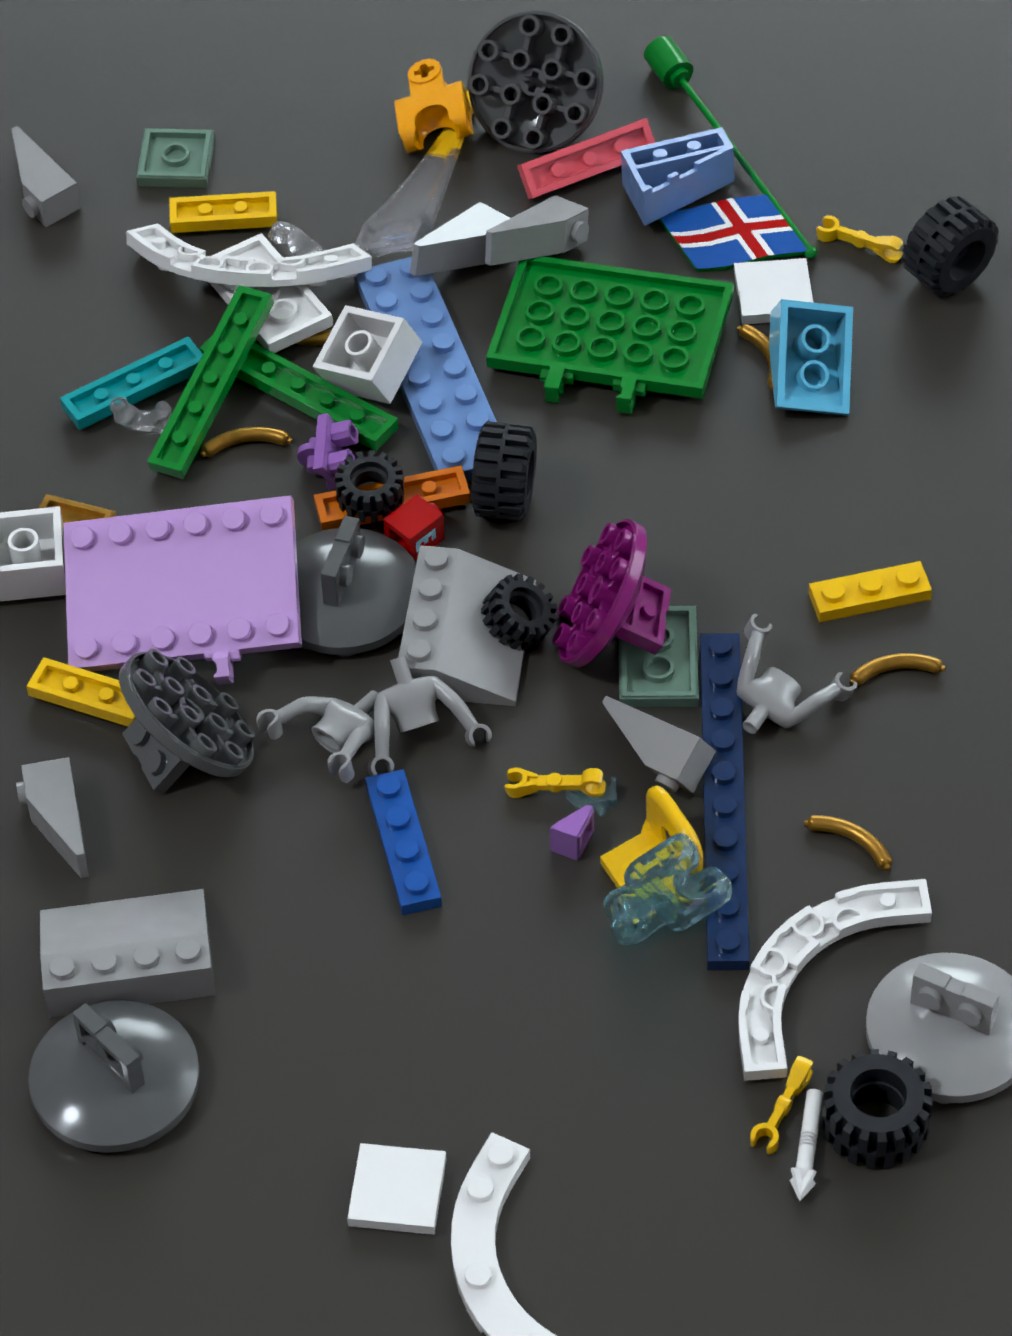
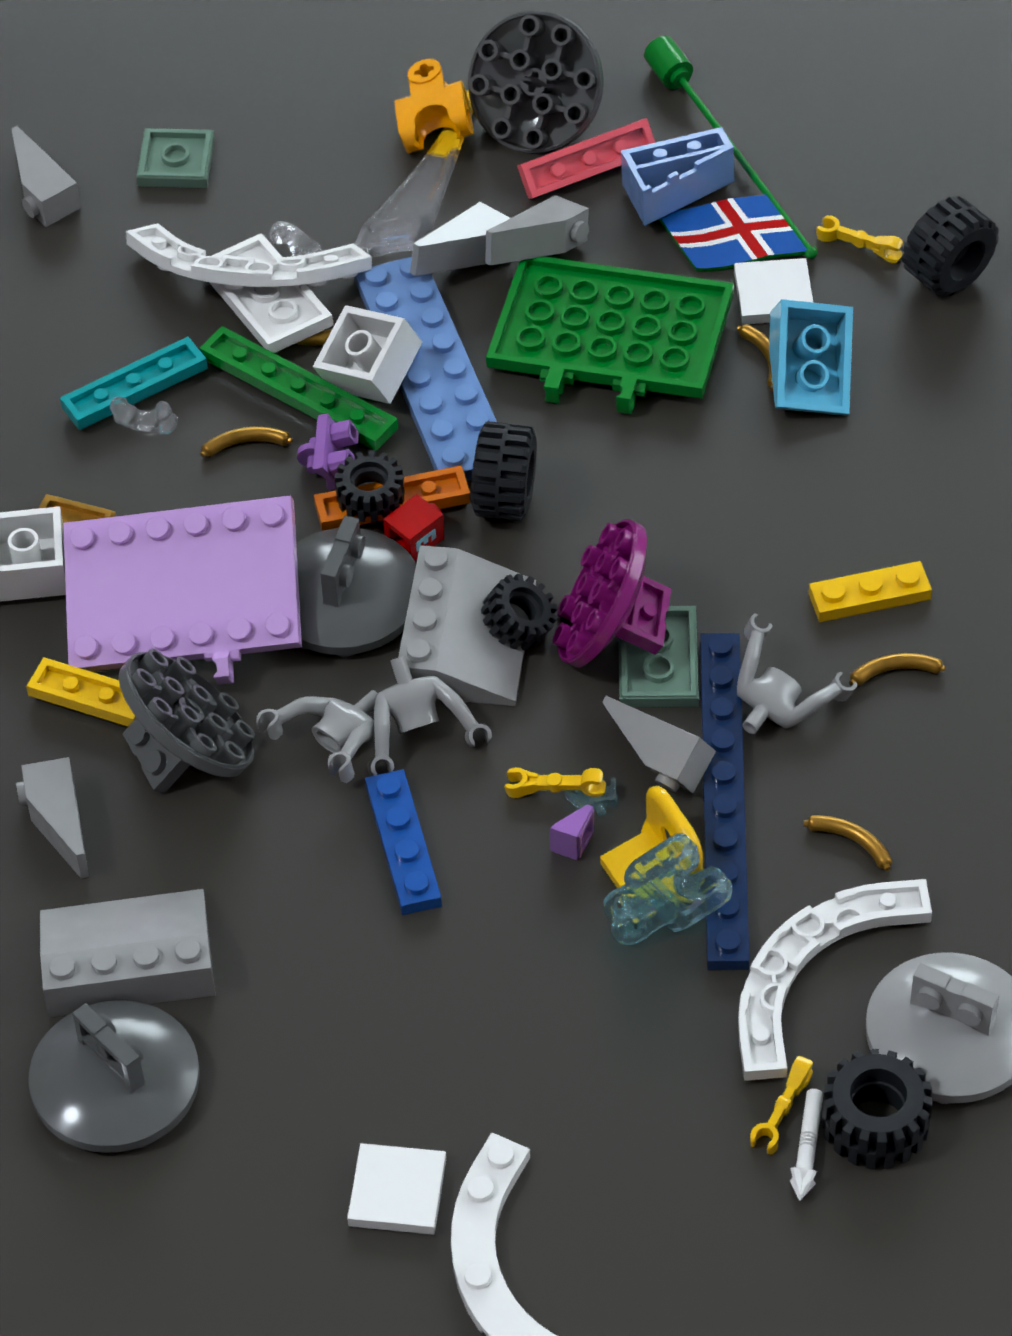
green plate [147,285,274,479] -> none
yellow plate [169,191,278,233] -> none

